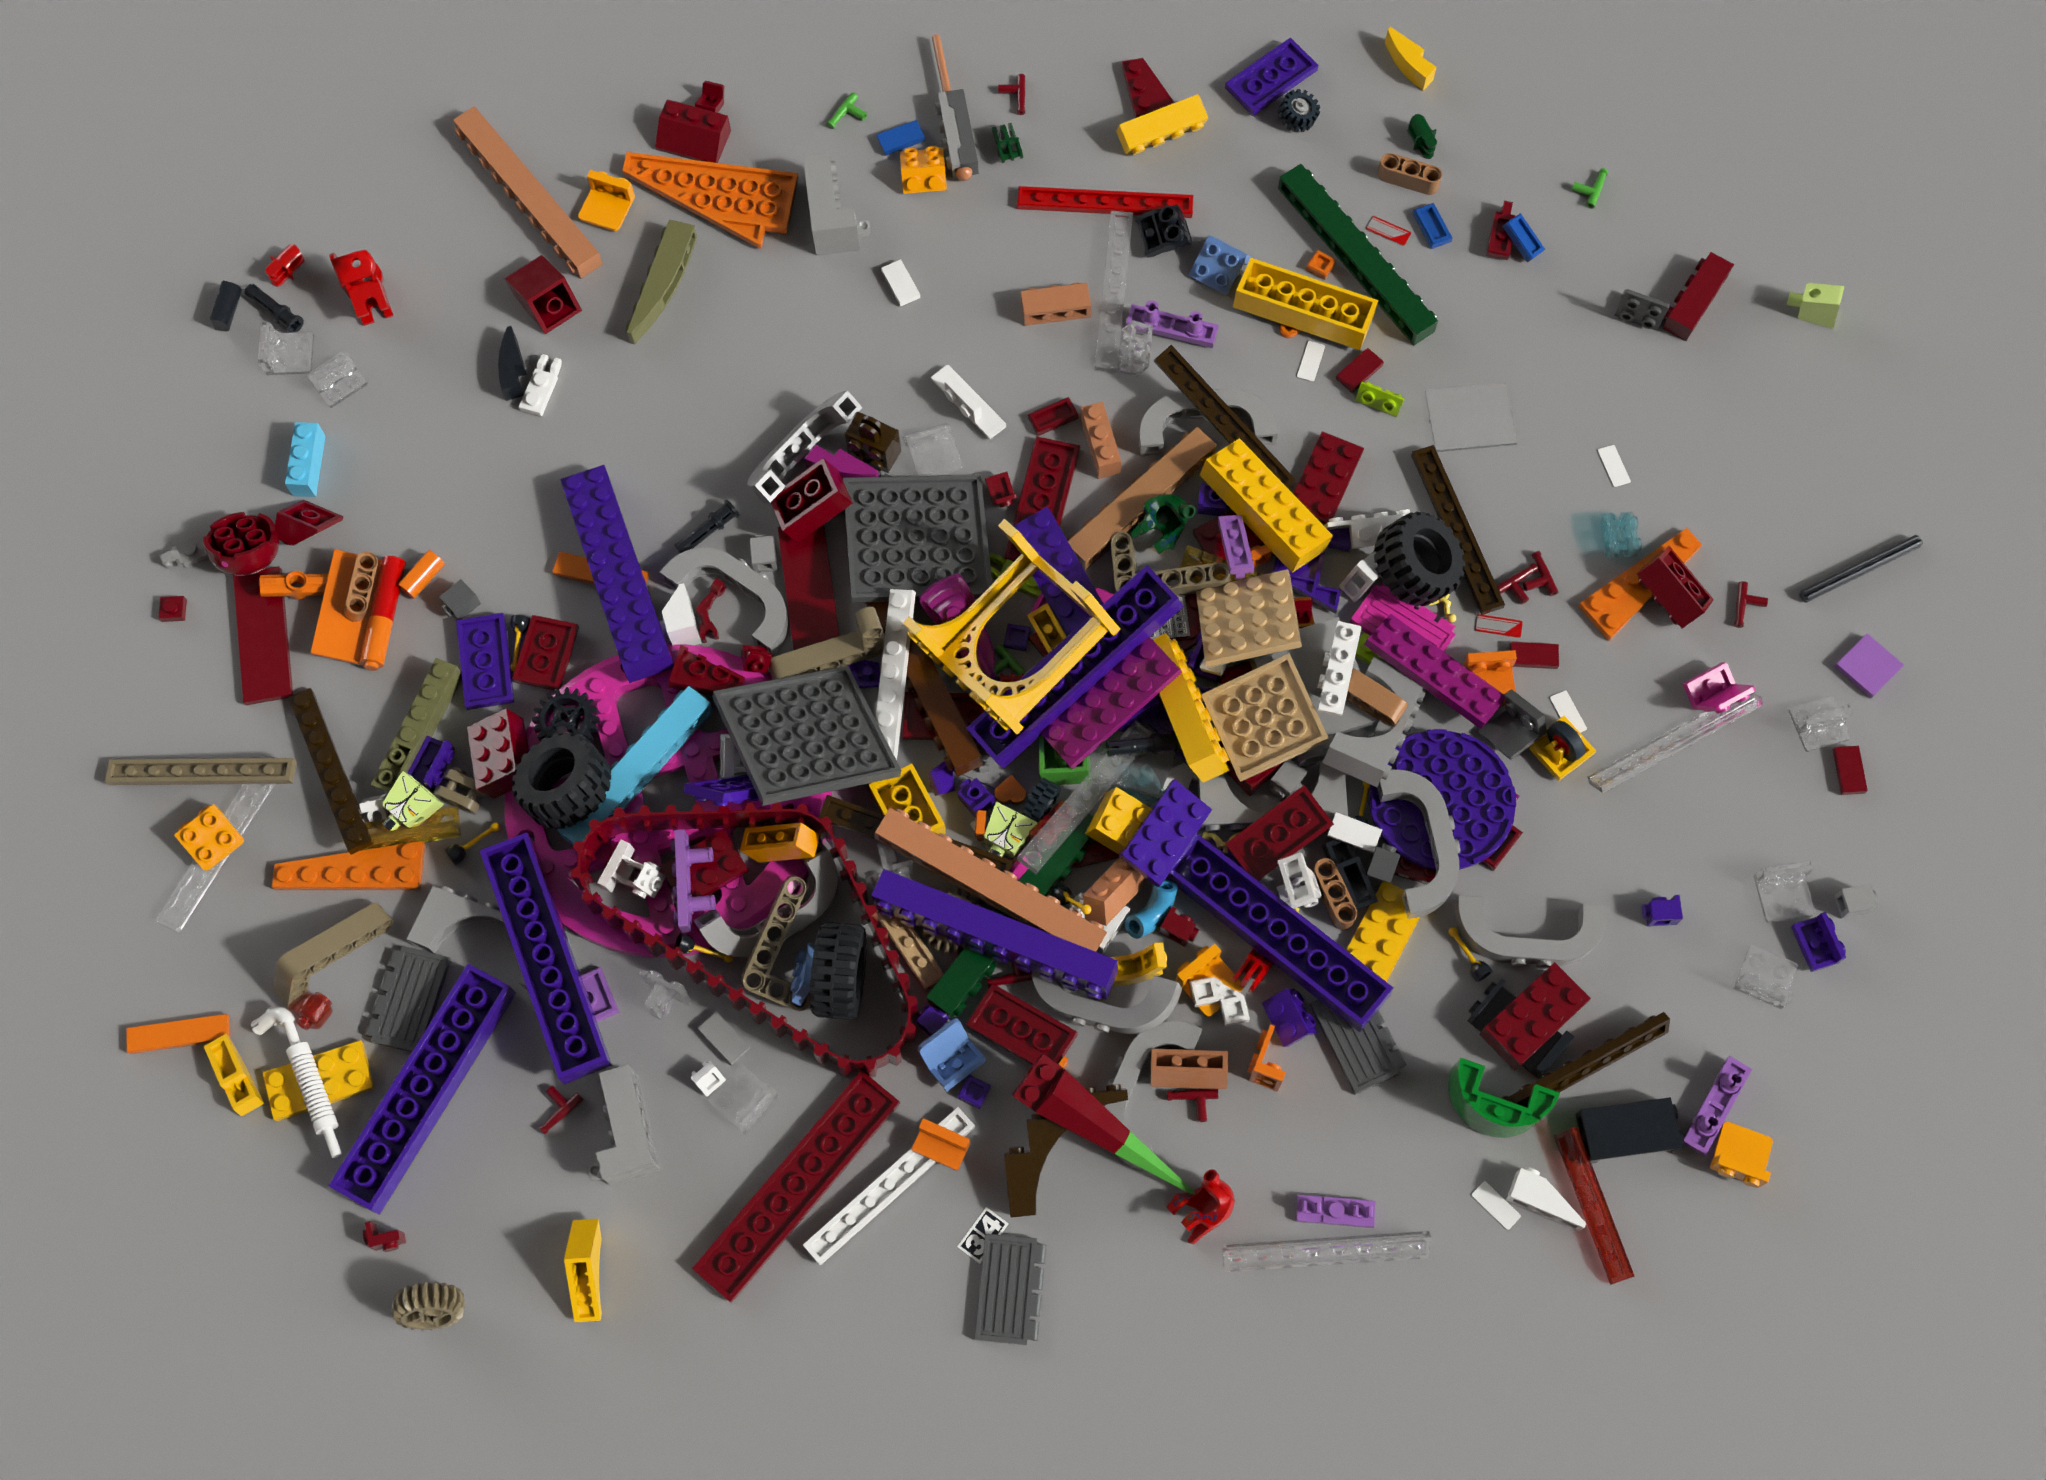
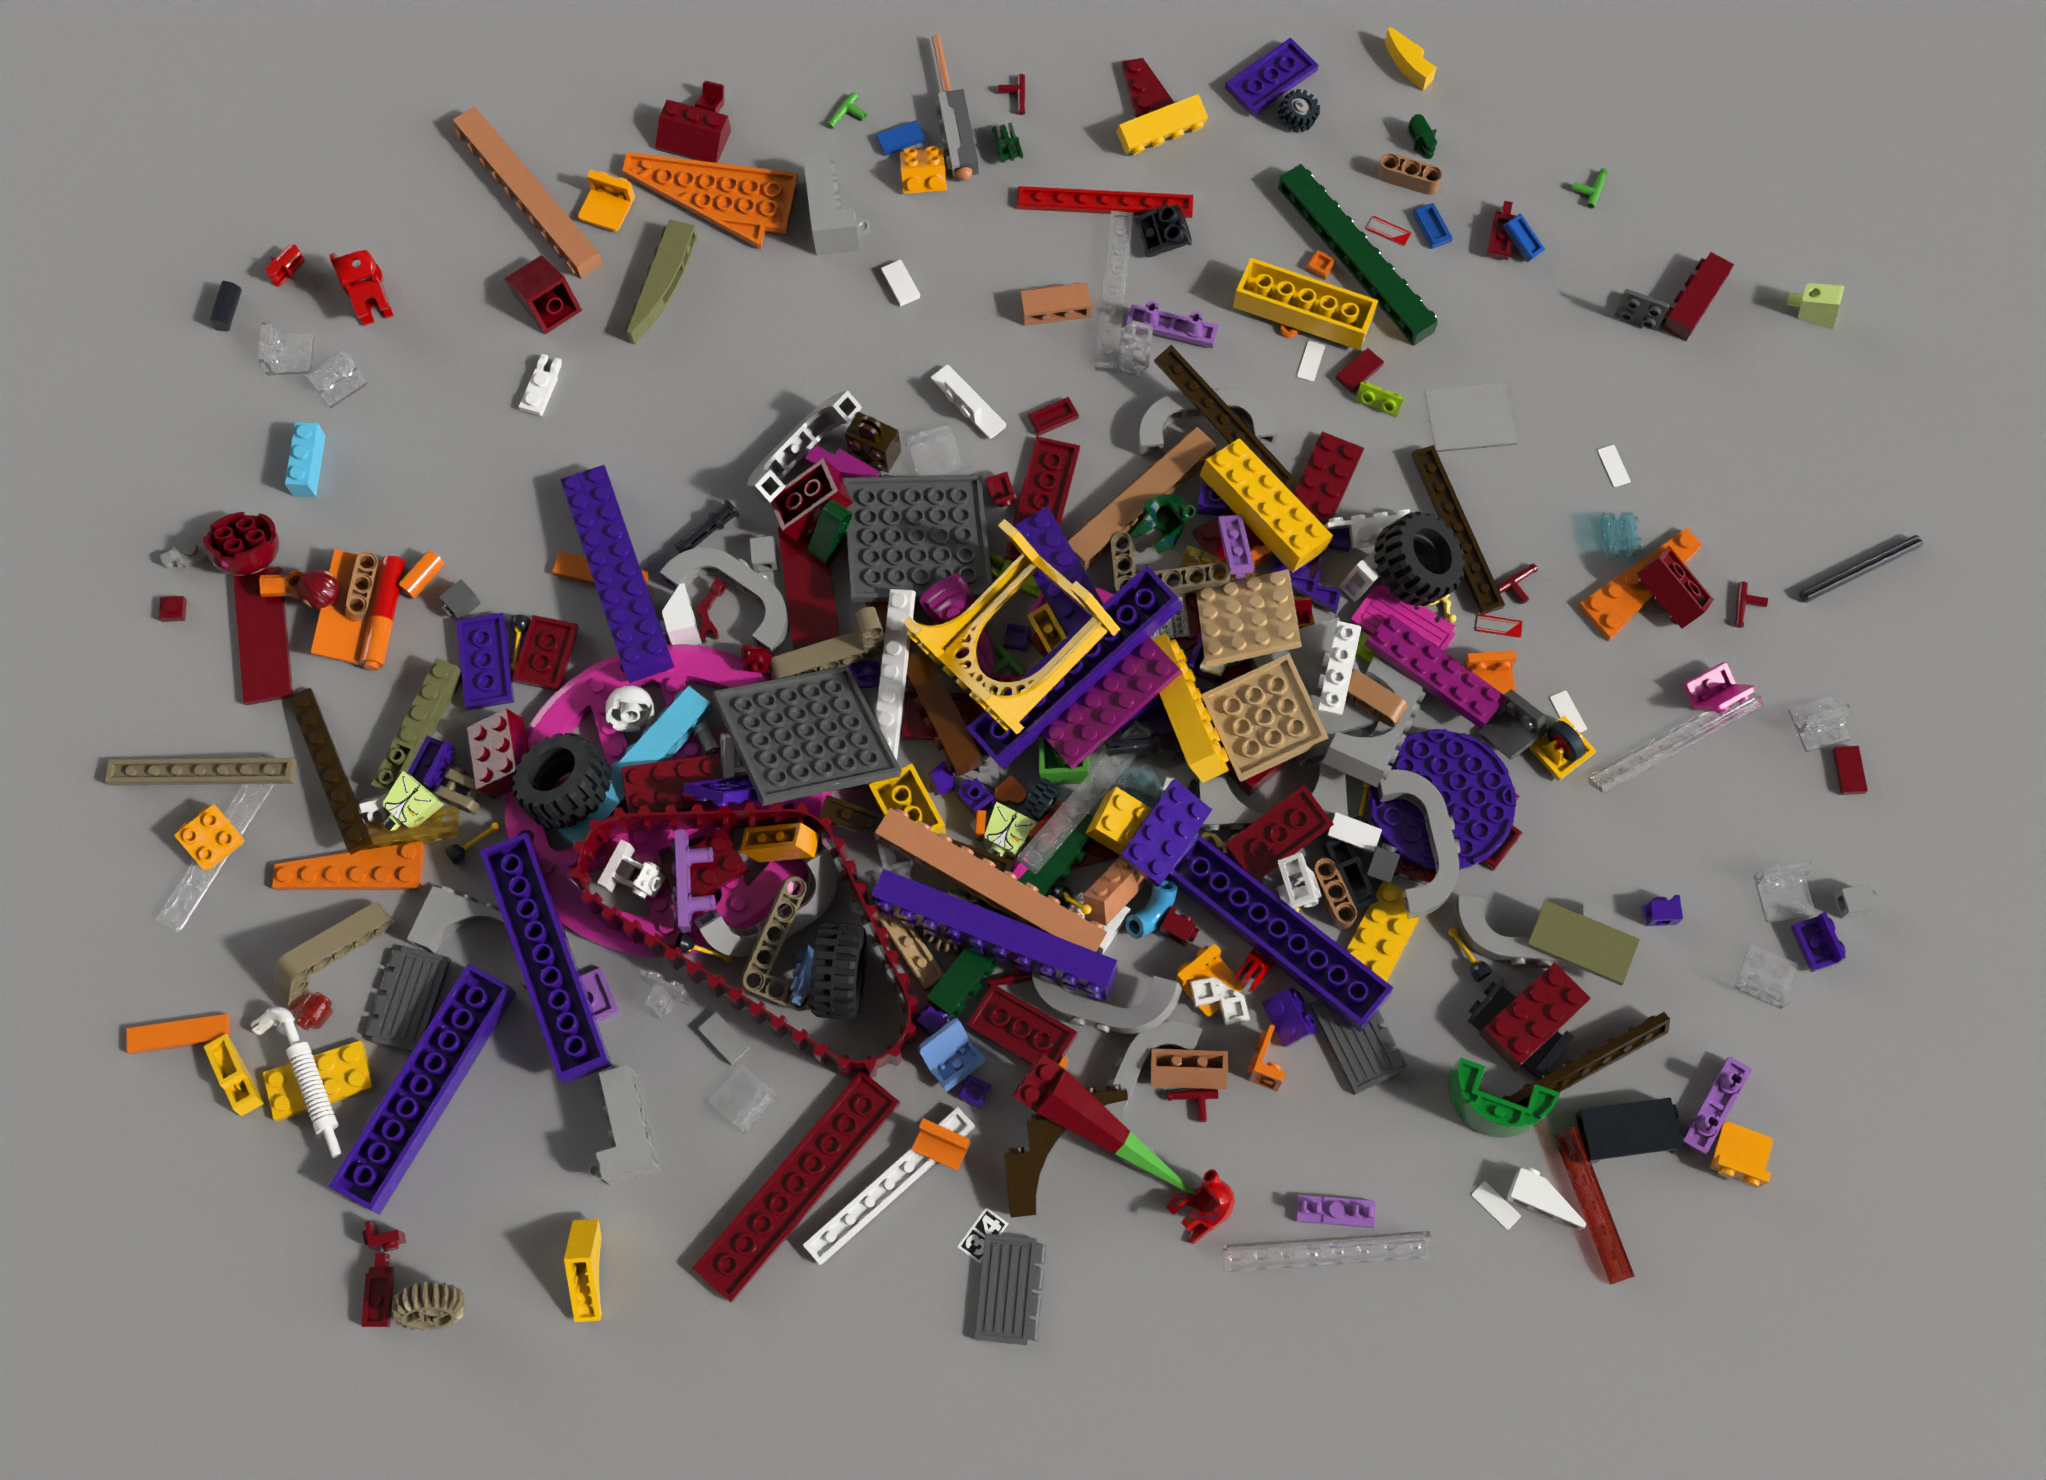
black pin [244,284,304,334] -> none
dark red slope [275,499,343,546] -> none
black slope [498,326,527,401] -> none
black gear [532,687,601,742] -> none
dark red piece [538,1086,584,1135] -> none
dark red wing [668,645,745,696] -> none
white tile [691,1061,726,1097] -> none
nougat brick [1080,402,1121,479] -> none
yellow arch [1110,943,1167,987] -> none
medium blue bracket [1189,235,1252,295] -> none
light grey brick [1269,759,1307,799] -> none
dark red tile [1510,642,1559,669] -> none
dark red piece [1523,551,1559,596] -> none
medium lavender tile [1834,634,1904,698] -> none
none -> dark red hair [297,569,340,609]
none -> dark red hinge [361,1253,394,1327]
none -> white cylinder [606,685,654,732]
none -> dark red plate [621,754,723,814]
none -> light grey pin [694,722,719,755]
none -> dark green beam [808,500,852,565]
none -> olive tile [1527,900,1640,986]

